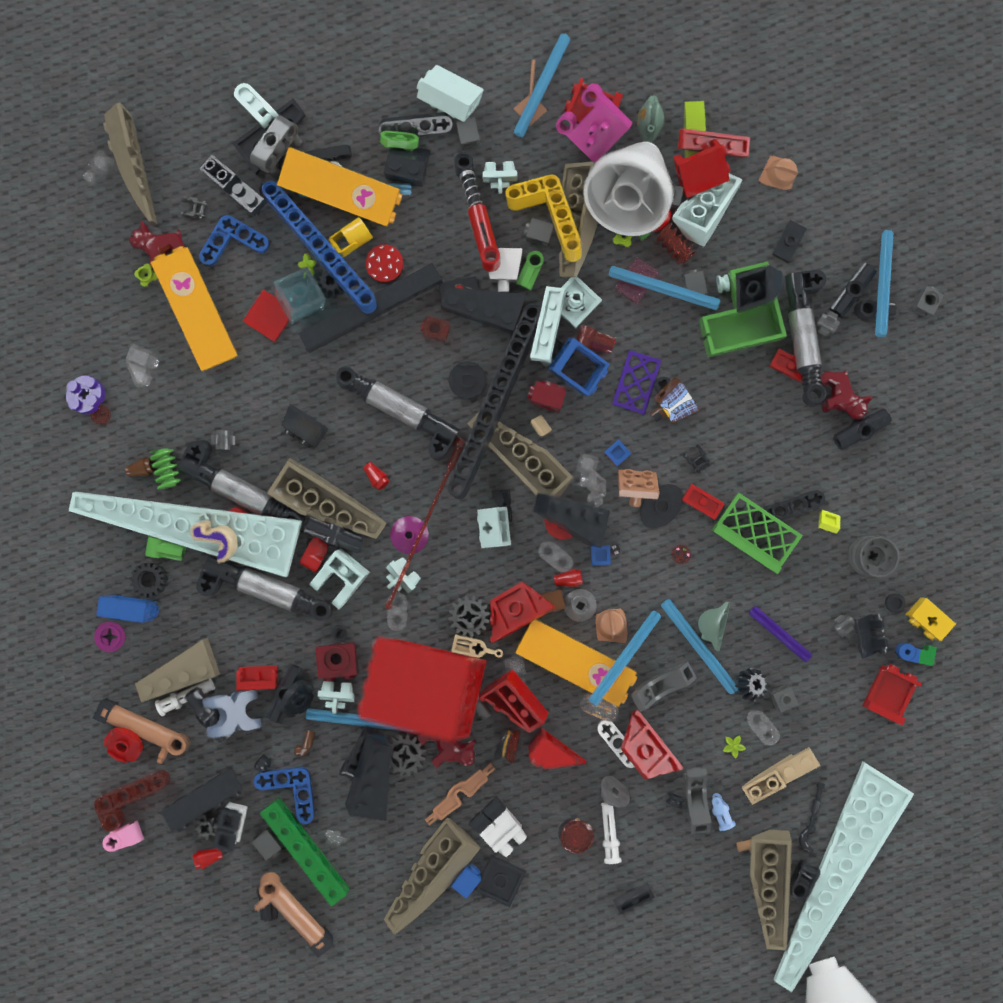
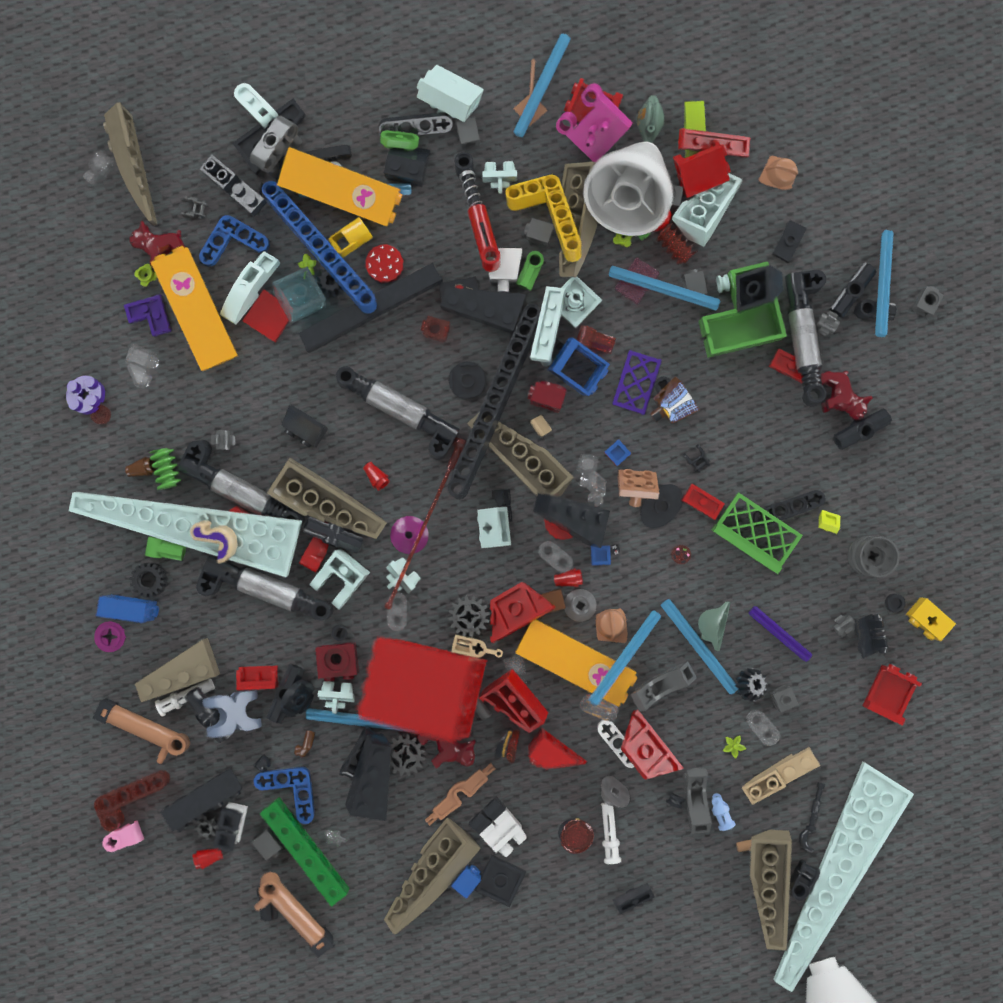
red tile [104,727,143,763] -> none
leg [895,643,937,666] -> none
none -> dark purple tile [124,294,172,337]
none -> light aqua slope [220,251,280,325]

